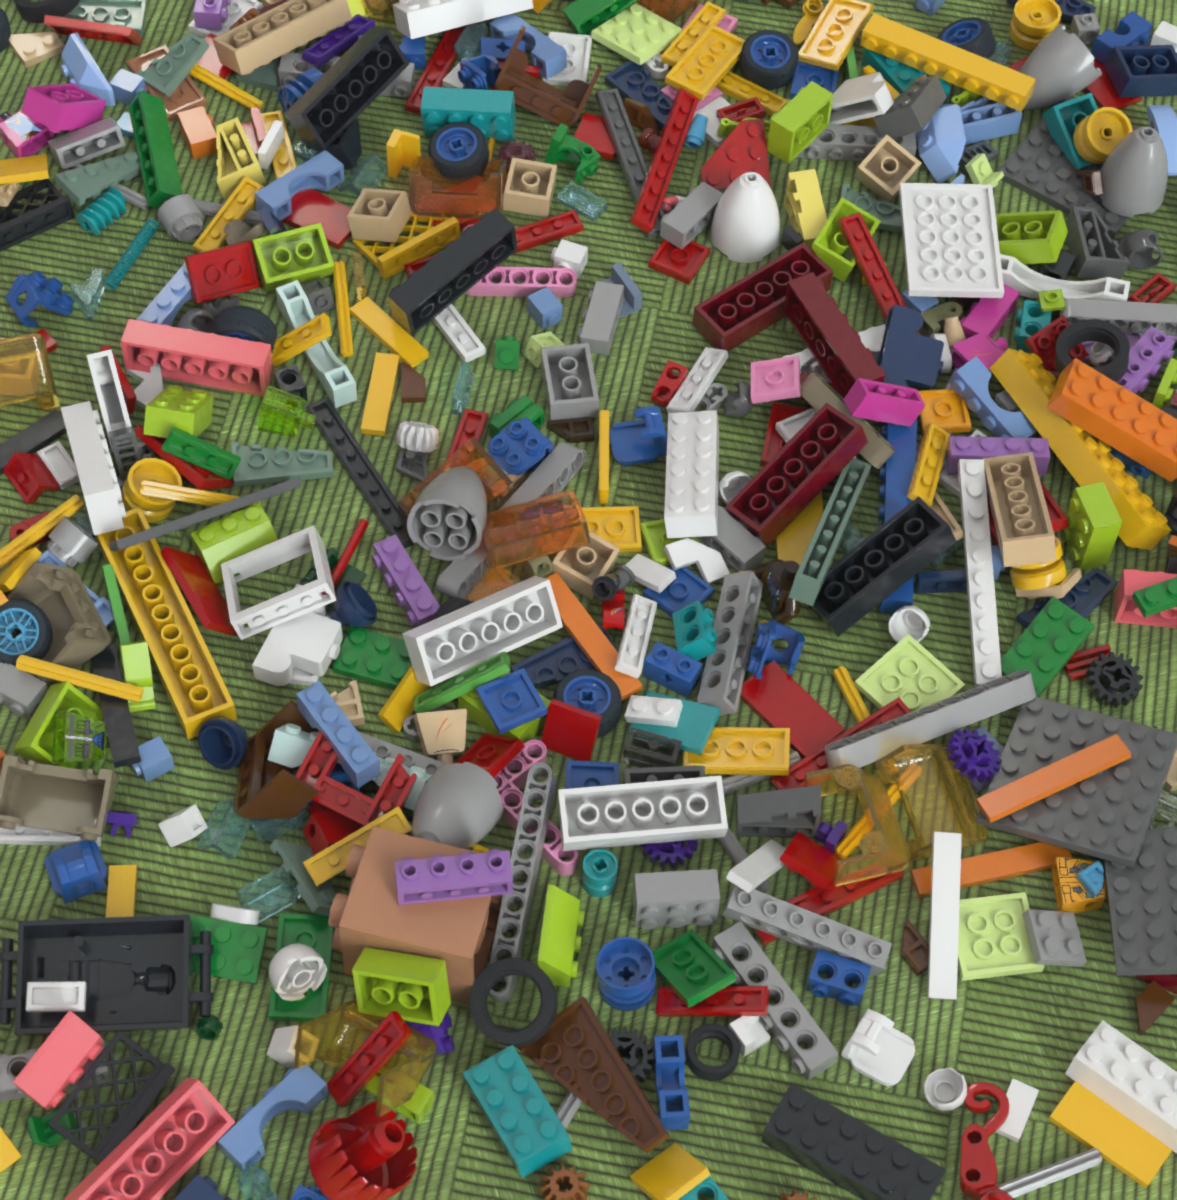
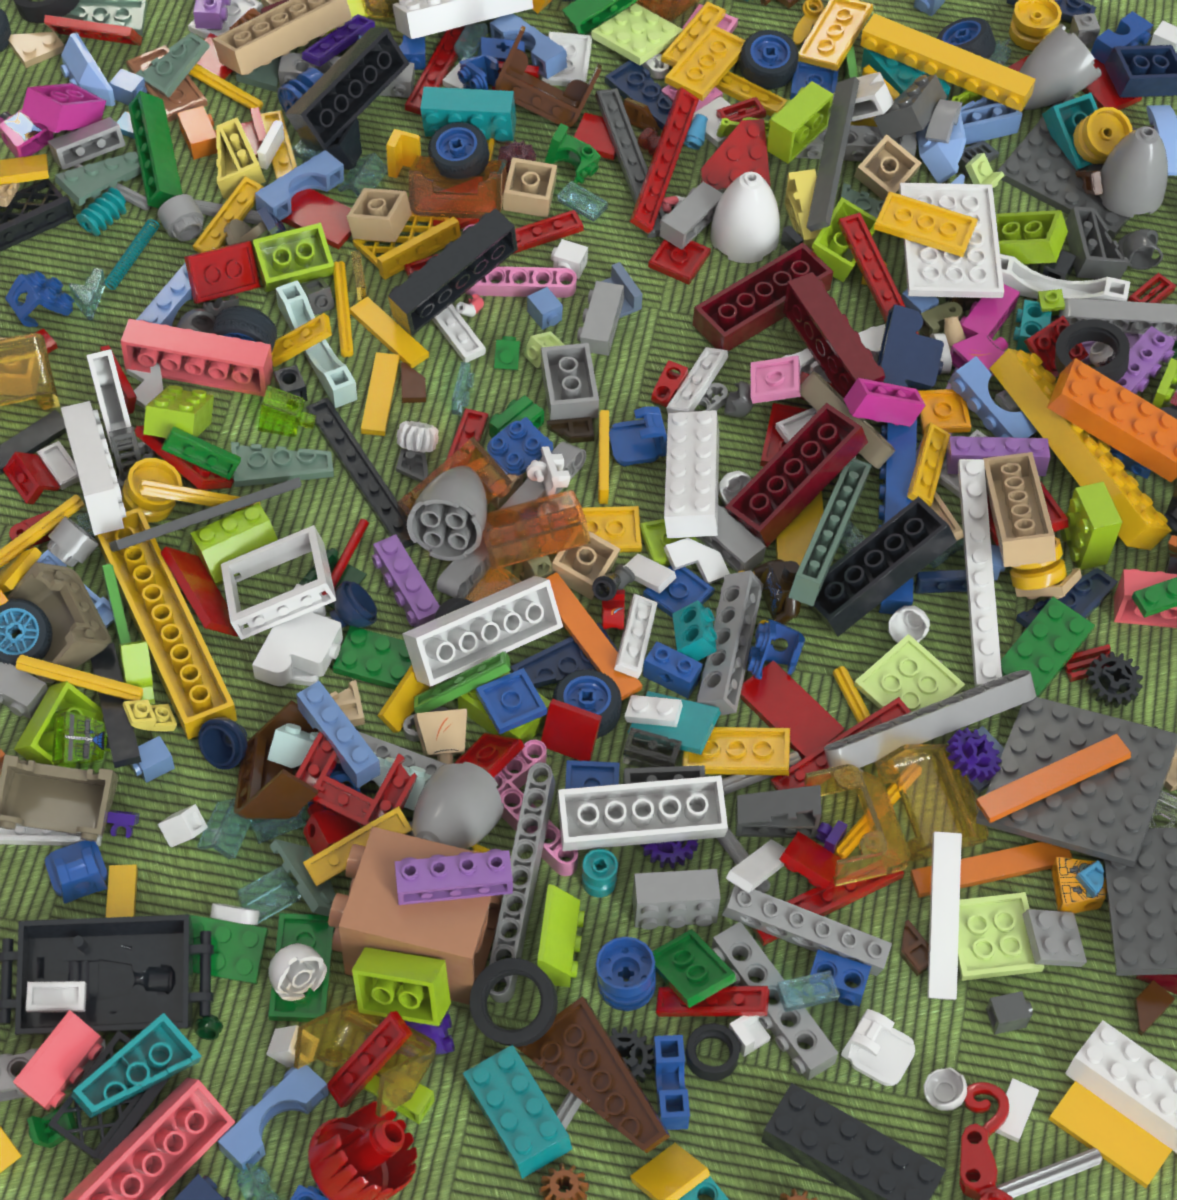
none -> teal wedge [71,1013,202,1118]
none -> light yellow slope [122,699,177,731]
none -> arm [456,294,484,317]
none -> white hips [526,447,570,495]
none -> clear light blue plate [776,971,840,1012]
none -> dark grey tile [806,77,860,232]
none -> yellow tile [874,191,978,257]
none -> light grey slope [925,99,962,144]
none -> dark grey brick [986,991,1033,1035]

